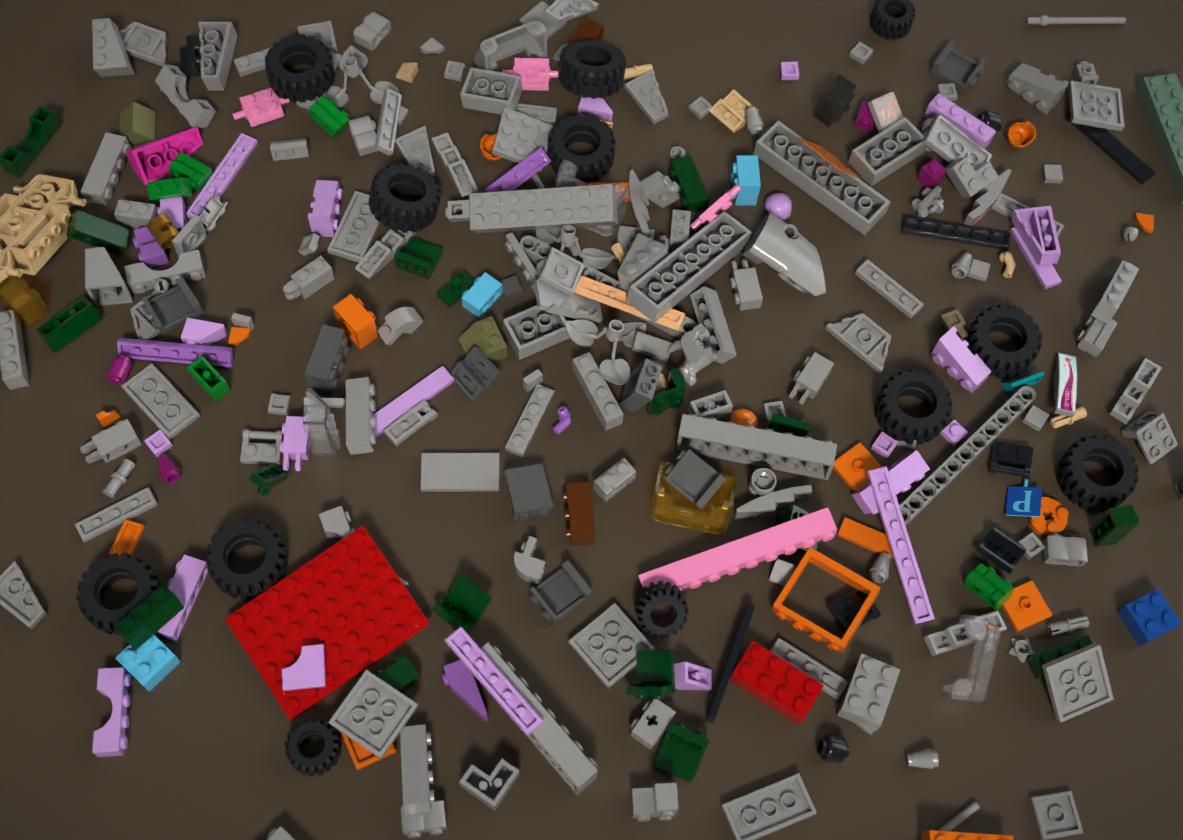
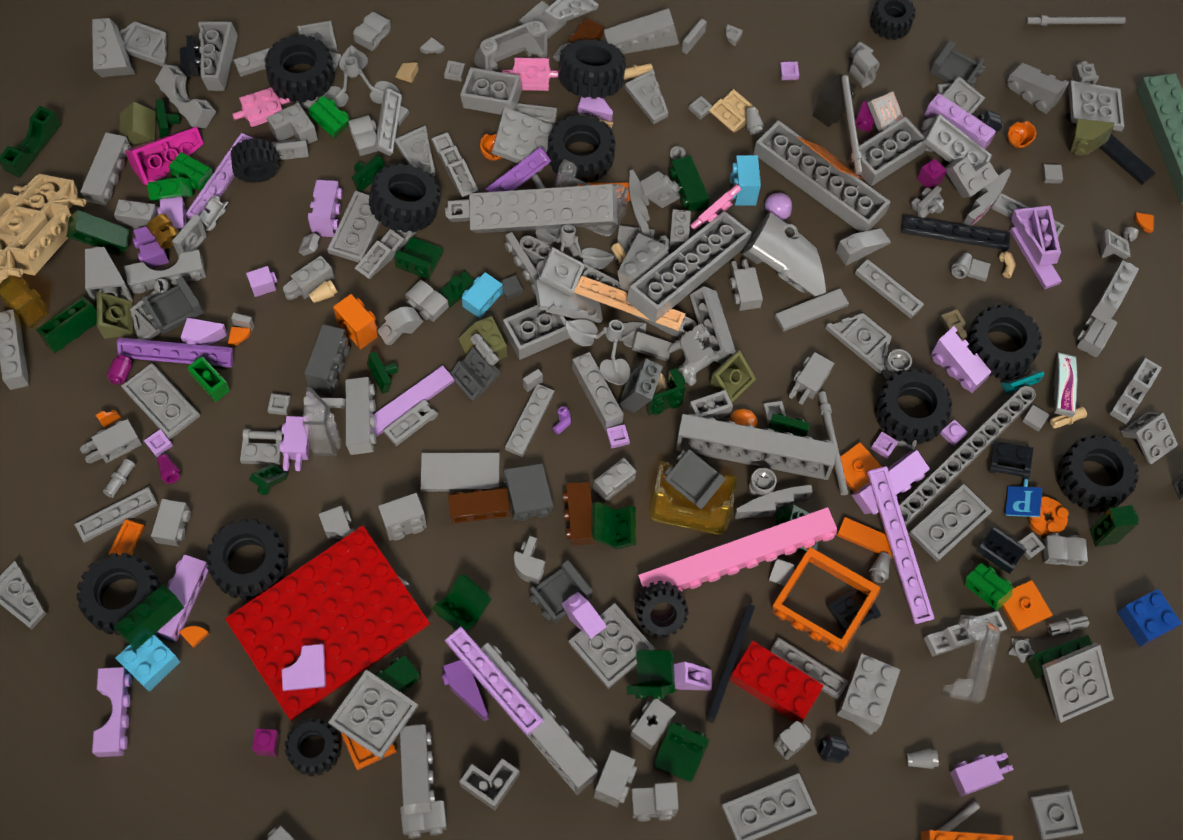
none -> olive slope [97,292,133,339]
none -> light grey brick [151,499,191,547]
none -> dark green tile [155,99,180,138]
none -> orange tile [179,626,209,648]
none -> black tyre [231,139,278,183]
none -> lavender brick [246,266,277,297]
none -> magenta brick [252,729,281,757]
none -> light grey brick [267,103,318,145]
none -> tan cone [309,280,338,303]
none -> dark green tile [352,155,386,192]
none -> dark green tile [367,352,398,394]
none -> light grey brick [378,493,427,541]
none -> light grey brick [405,280,449,322]
none -> reddish brown brick [448,487,510,524]
none -> light grey axle [470,333,499,366]
none -> lavender slope [562,592,607,639]
none -> dark green bracket [592,502,636,550]
none -> light grey brick [594,750,637,807]
none -> light grey wedge [604,8,679,54]
none -> lavender tile [606,424,630,449]
none -> light grey tile [682,19,707,54]
none -> olive slope [710,350,756,403]
none -> light grey tile [725,24,743,46]
none -> light grey brick [774,721,811,760]
none -> light grey tile [775,289,849,332]
none -> light grey bar [818,391,848,495]
none -> light grey slope [836,228,891,266]
none -> light grey bar [841,75,863,175]
none -> light grey brick [849,48,880,89]
none -> light grey wheel [882,349,912,380]
none -> light grey plate [909,484,992,562]
none -> light grey tile [942,77,985,114]
none -> lavender hinge [950,753,1014,797]
none -> olive slope [1070,119,1114,156]
none -> light grey slope [1099,229,1131,259]

